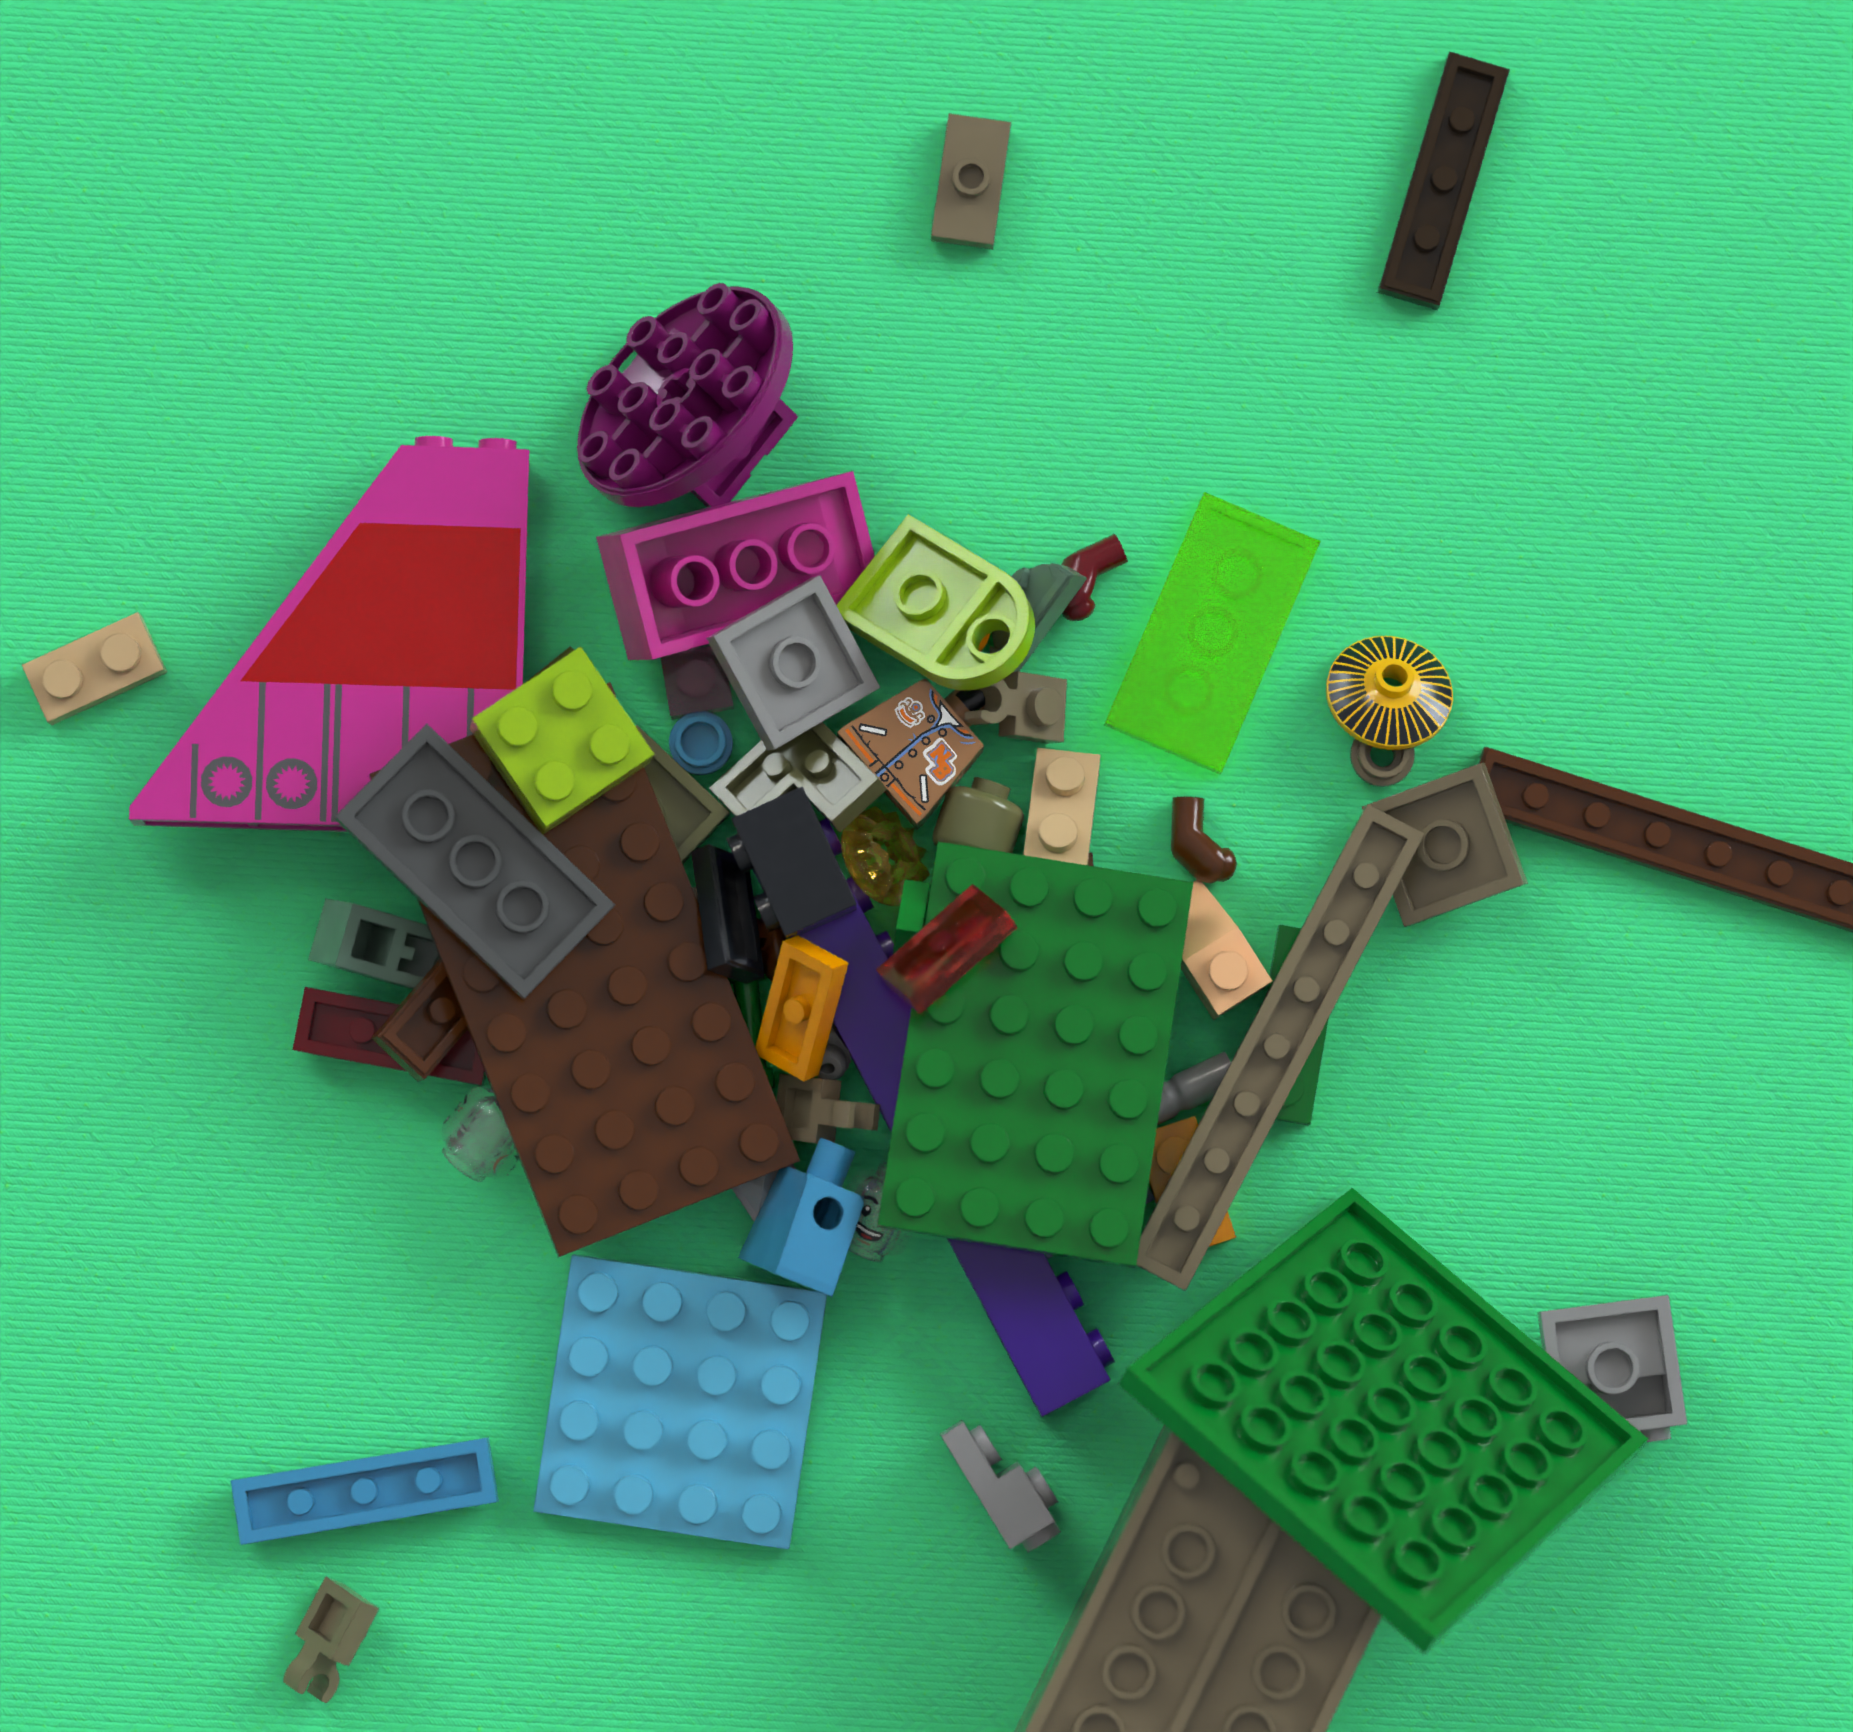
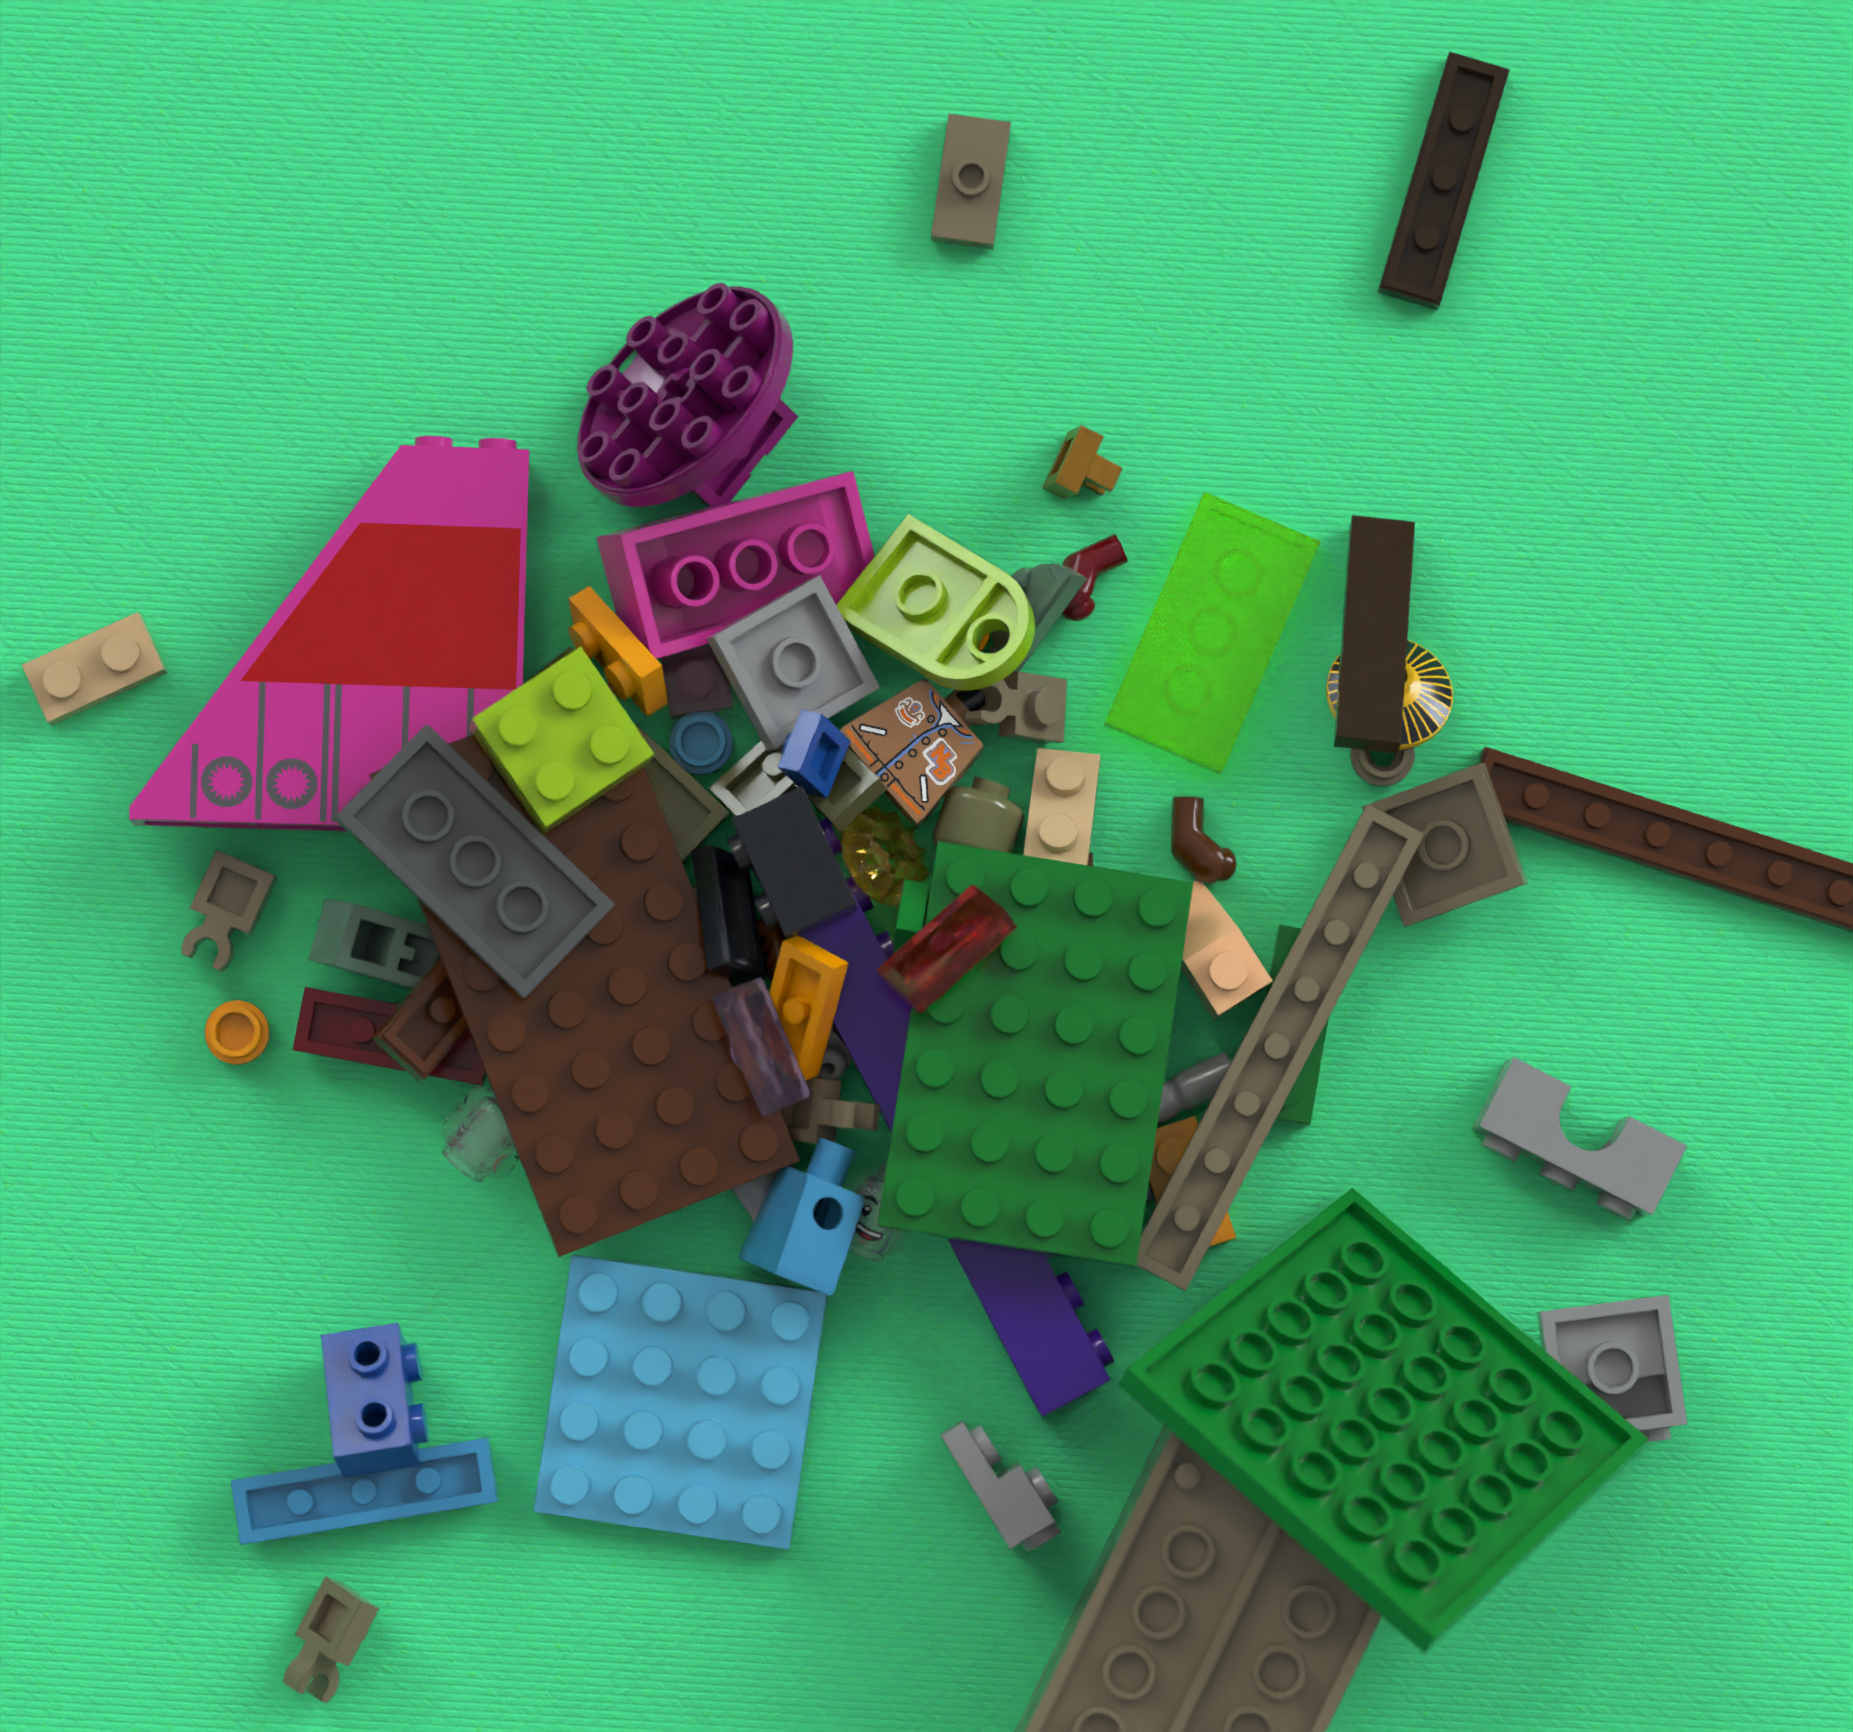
none -> dark tan plate [182,850,278,972]
none -> light orange plate [205,1000,270,1065]
none -> brick [321,1323,429,1478]
none -> light orange plate [568,586,668,716]
none -> plate [712,977,810,1117]
none -> blue plate [778,710,851,798]
none -> pearl gold tile [1042,425,1123,499]
none -> dark brown tile [1334,515,1415,754]
none -> light grey arch [1472,1057,1687,1221]

